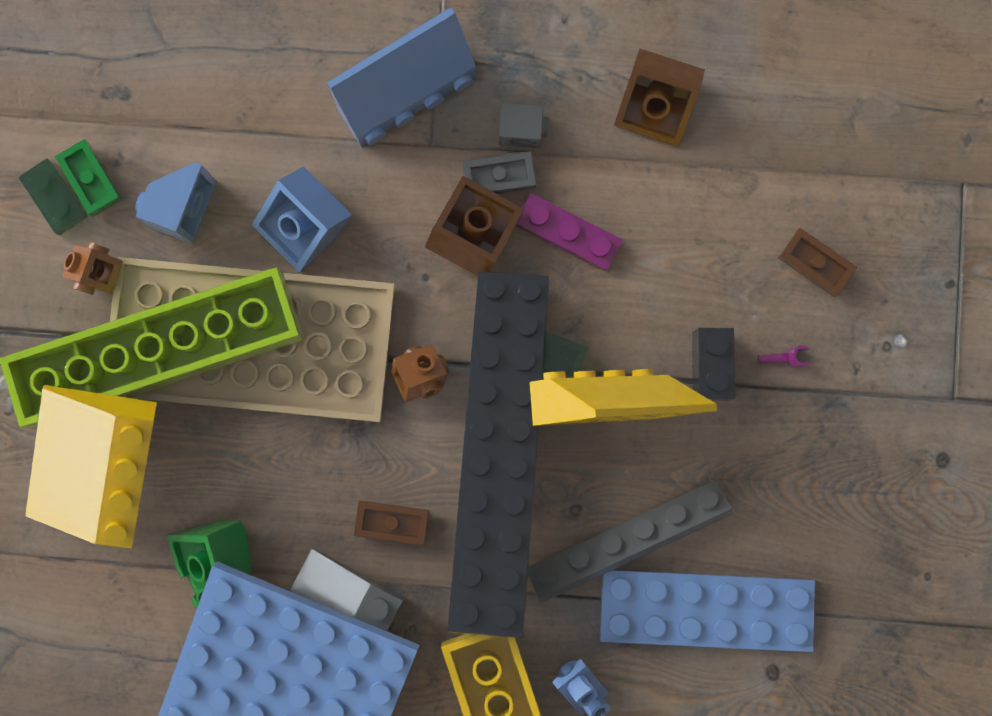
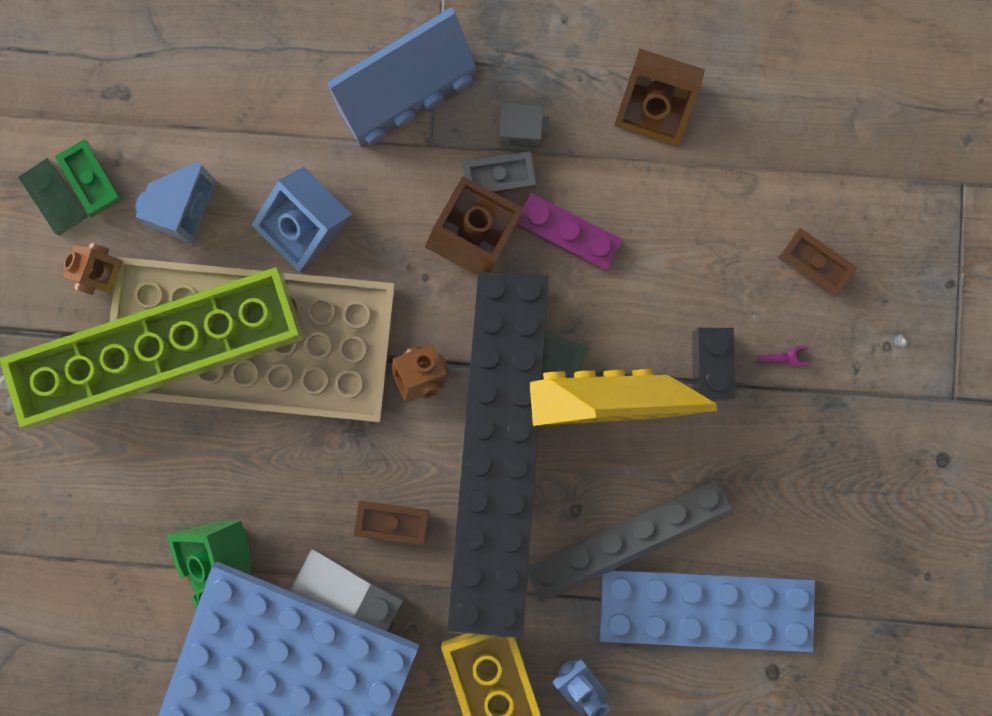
yellow slope [25,385,157,549] -> none

